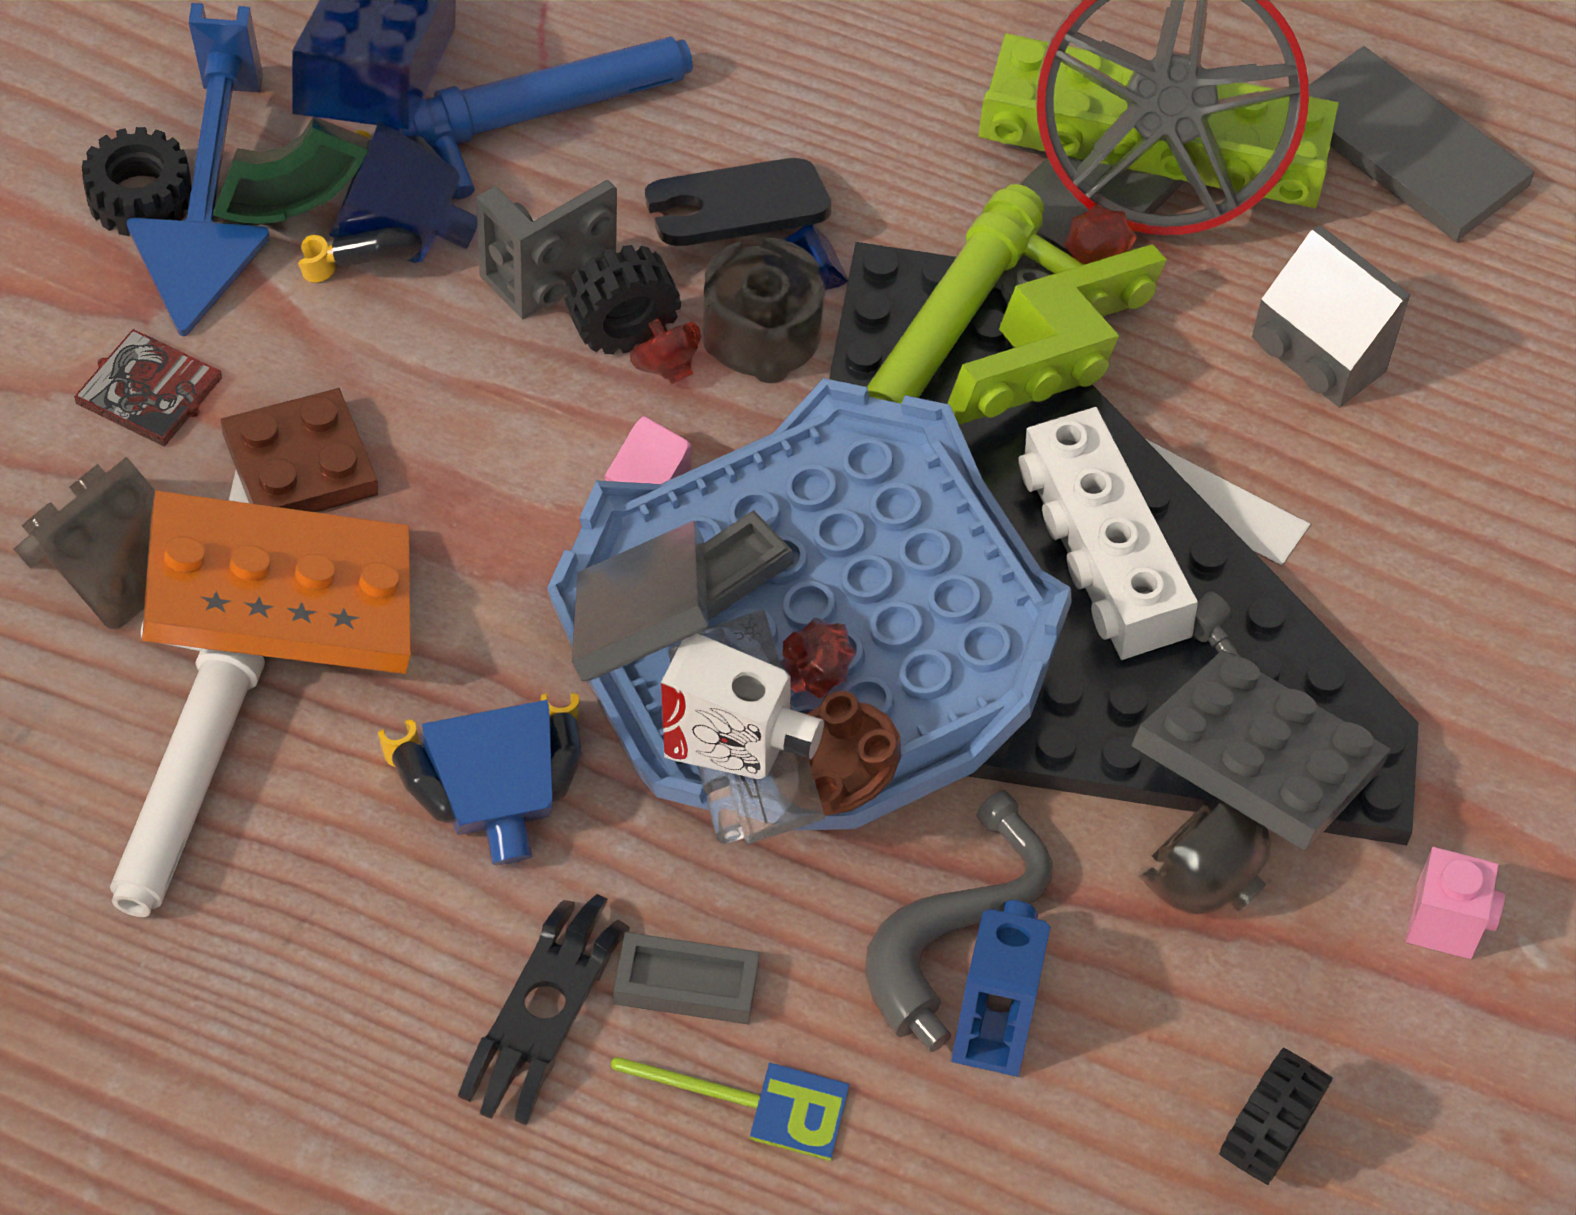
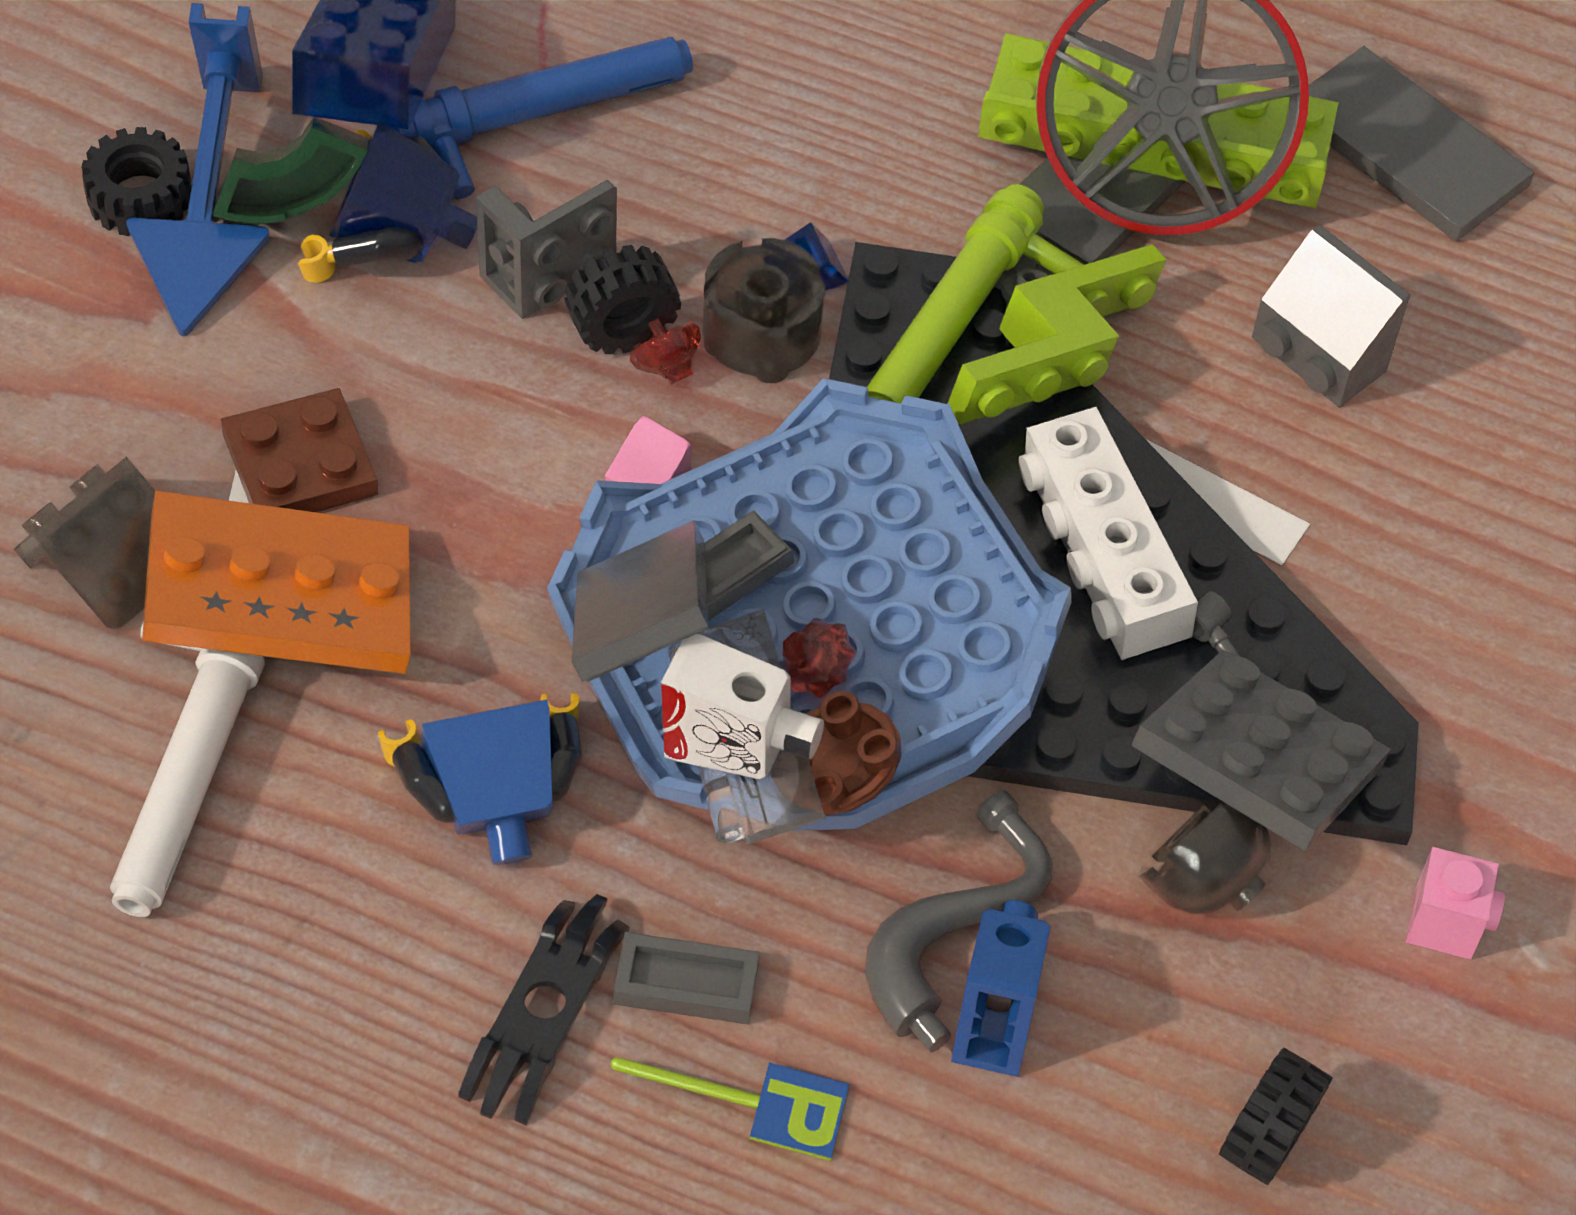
piece [74,329,222,447] -> none
black piece [645,158,832,246] -> none
clear red piece [1063,203,1138,265] -> none

